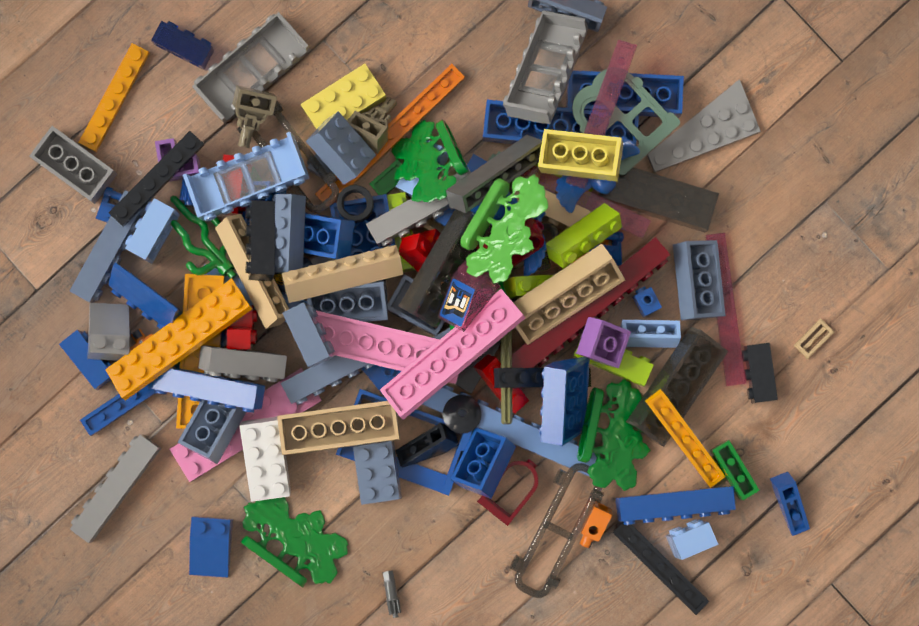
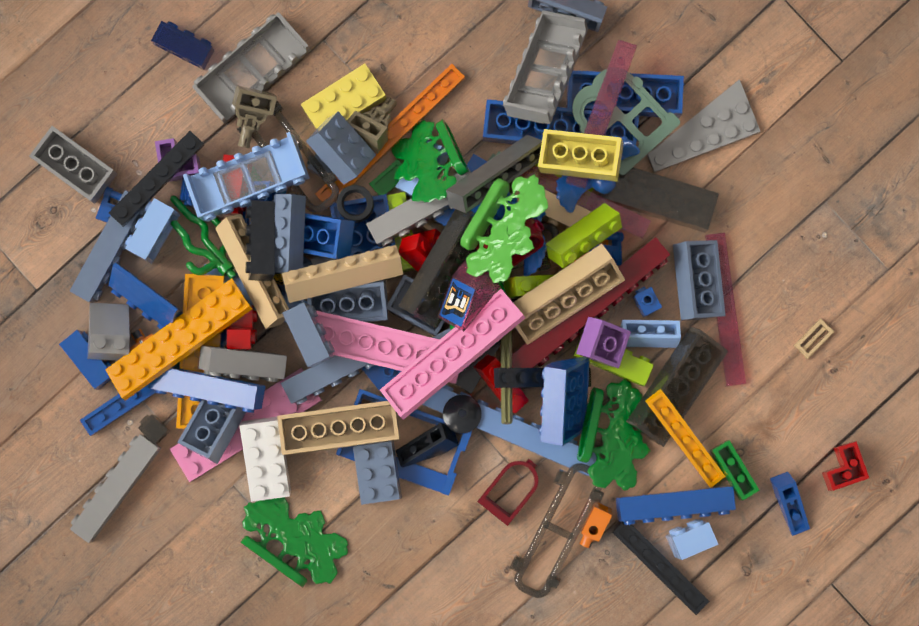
light orange plate [78,43,150,152] -> none
blue slope [189,516,233,578] -> none
dark grey piece [382,570,401,618] -> none
blue brick [451,428,516,499] -> none
black brick [742,343,778,403] -> none
none -> clear smoke brick [138,414,171,445]
none -> red brick [822,441,869,491]

